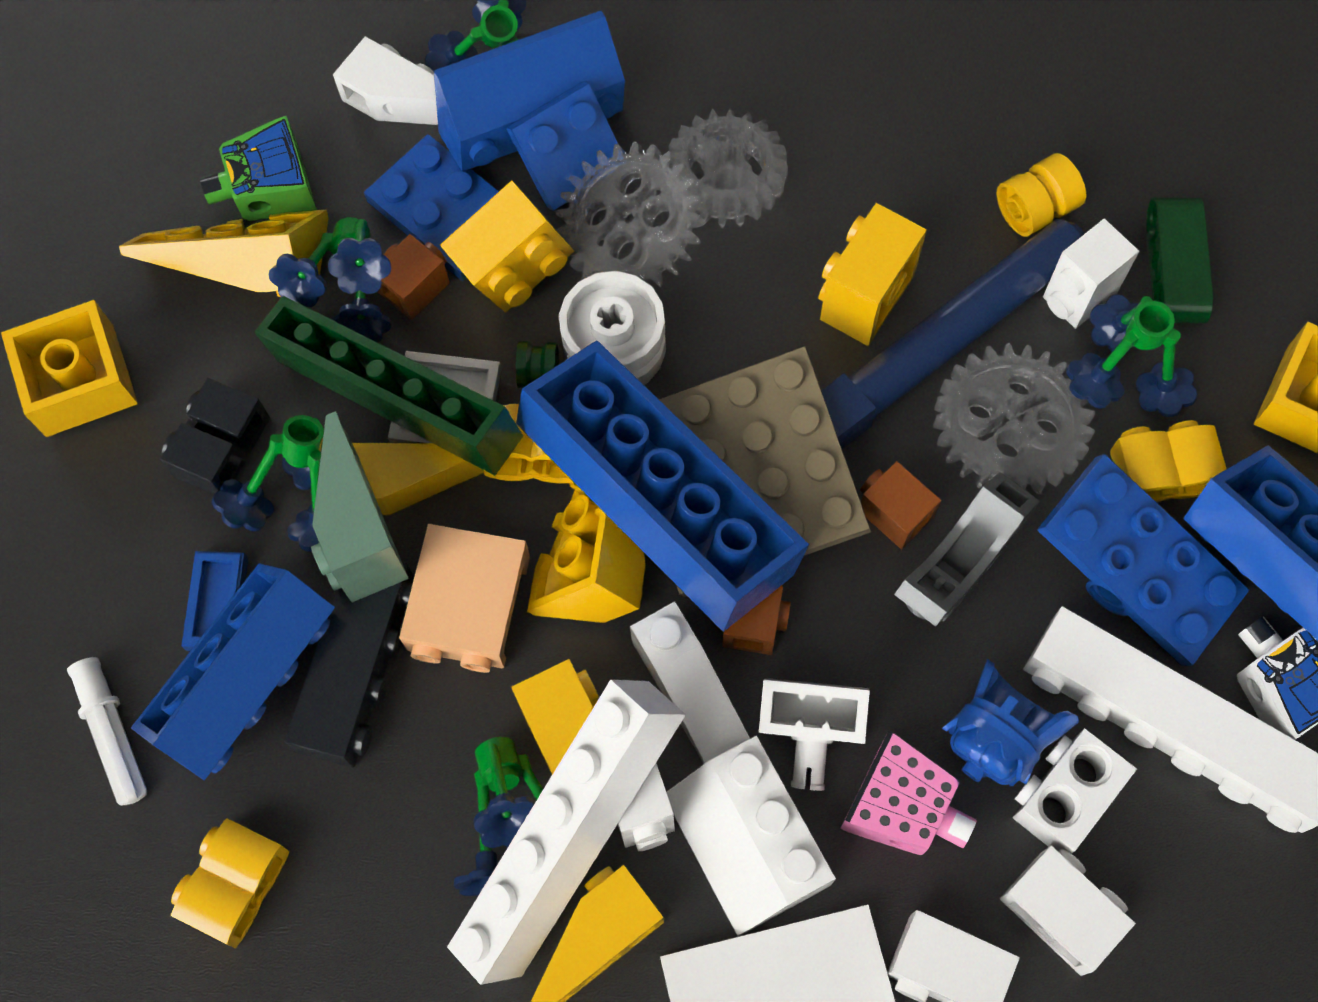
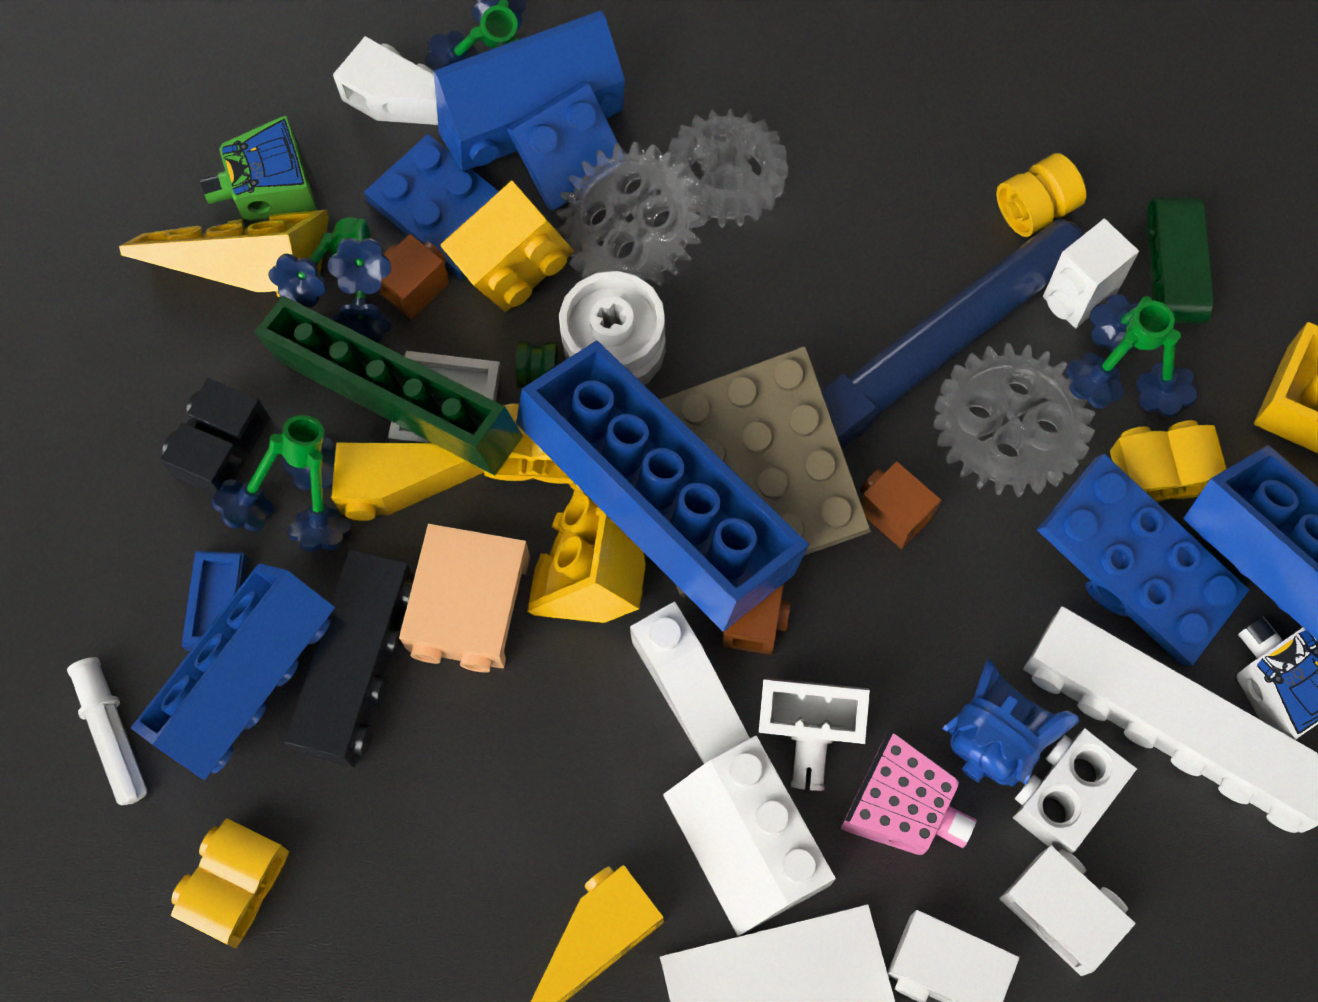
yellow brick [1,300,138,437] -> none
sand green slope [311,411,409,602] -> none
white brick [447,680,686,985] -> none
plant [454,737,543,896] -> none
yellow brick [511,659,599,775] -> none
white brick [618,763,675,851] -> none
yellow brick [818,203,927,346] -> none
dark grey arch [894,472,1040,626] -> none

